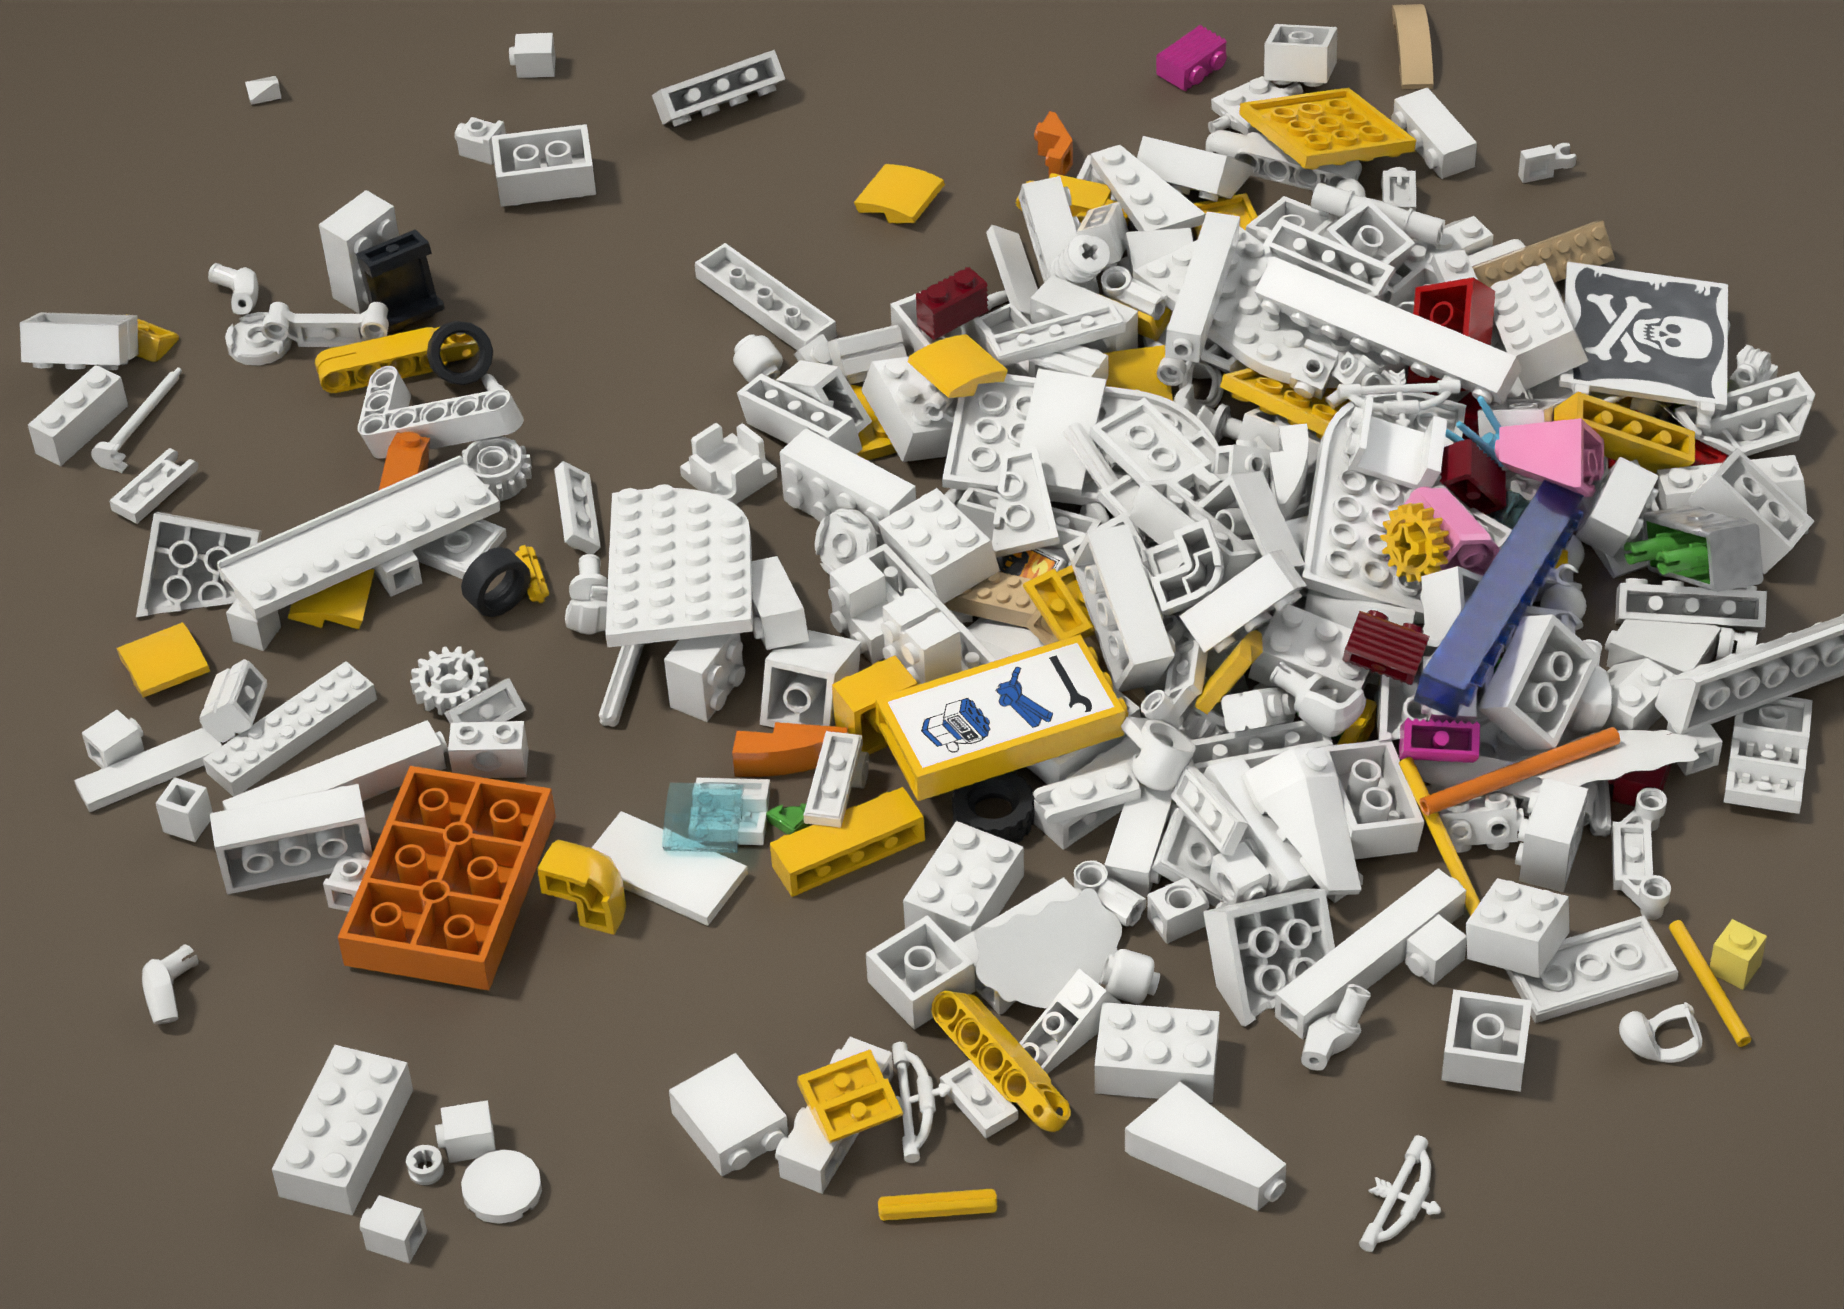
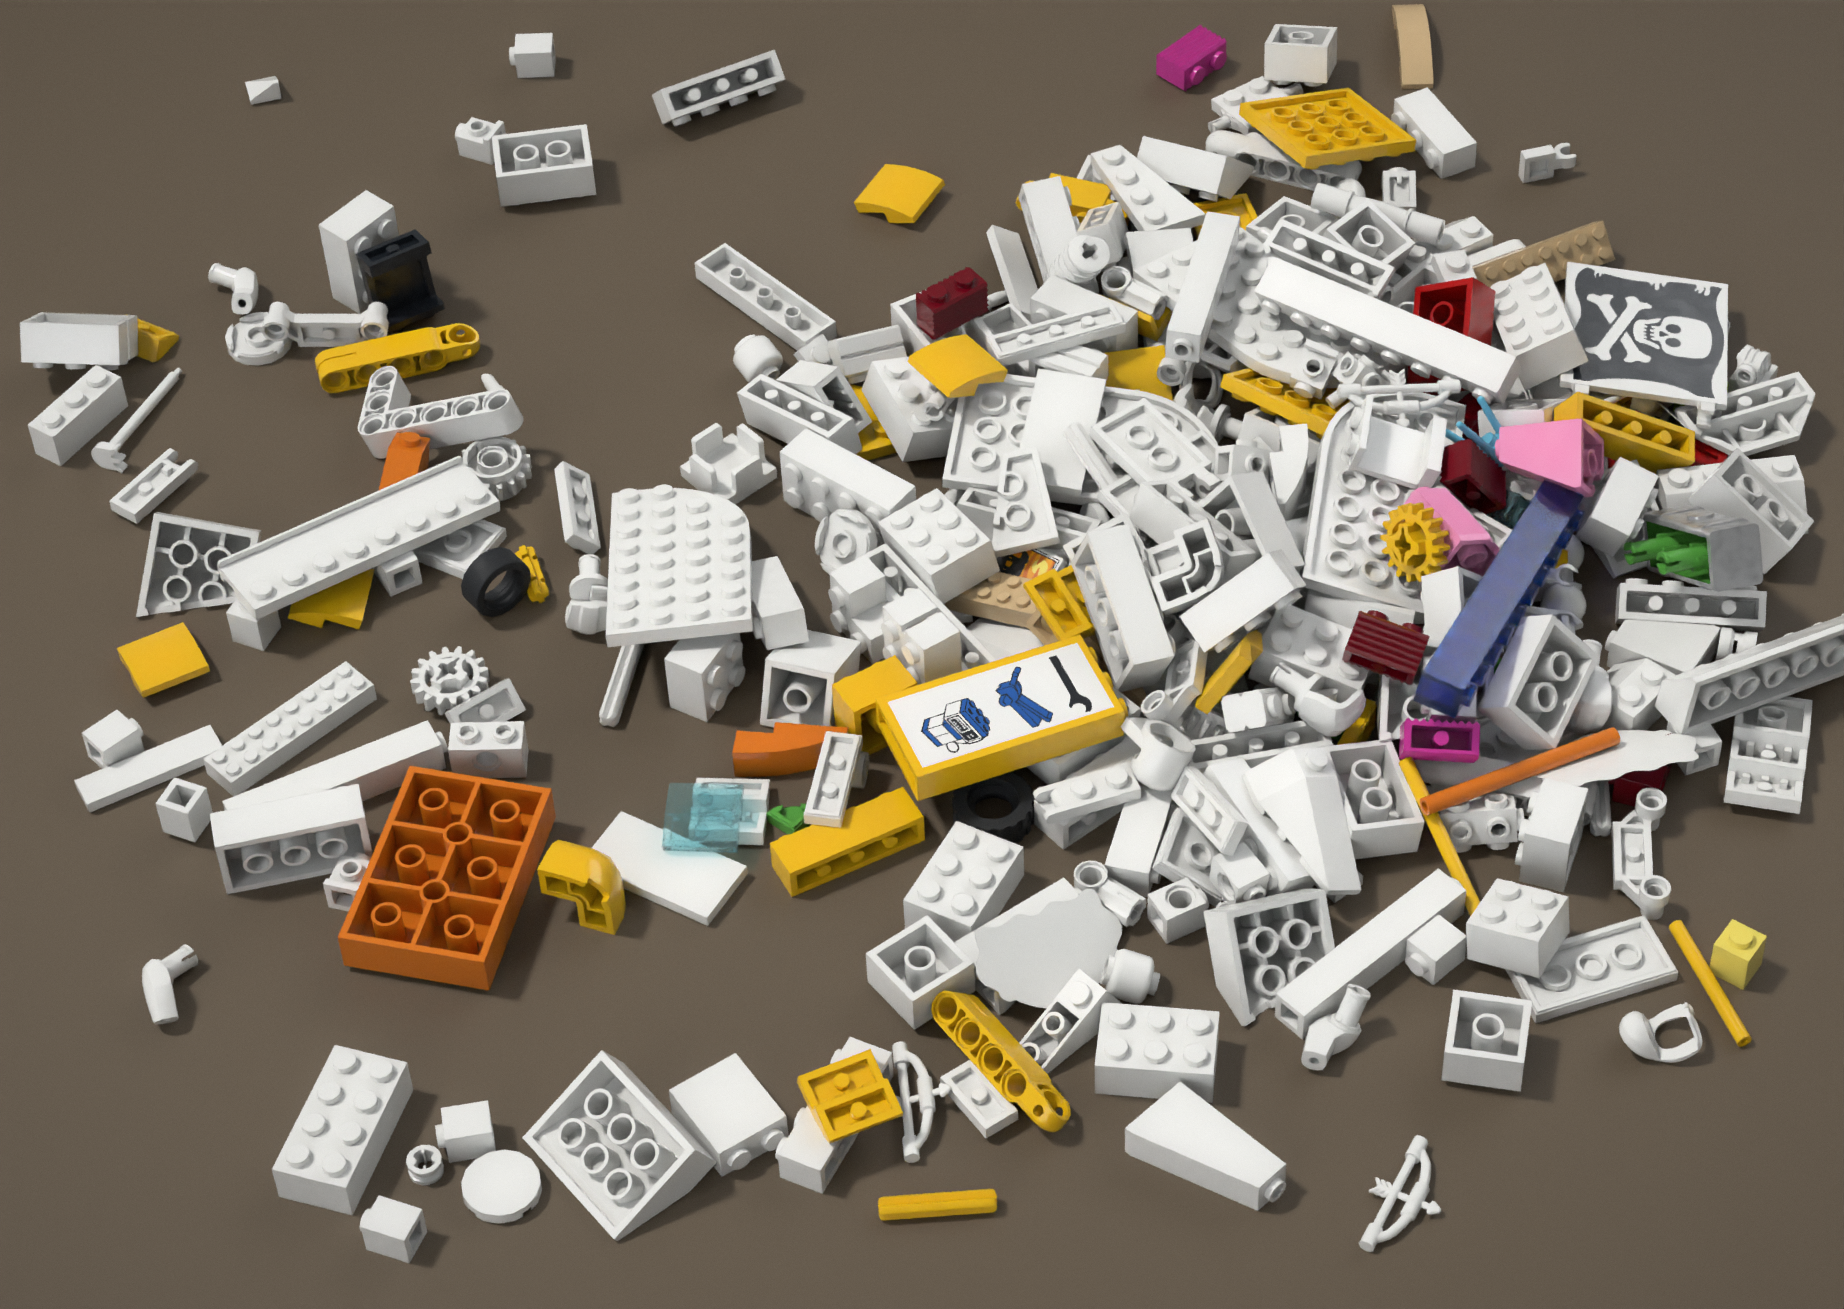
white brick [199,659,267,743] -> none
black tyre [427,321,493,385] -> none
orange slope [1034,111,1073,176] -> none
none -> white slope [522,1050,717,1241]

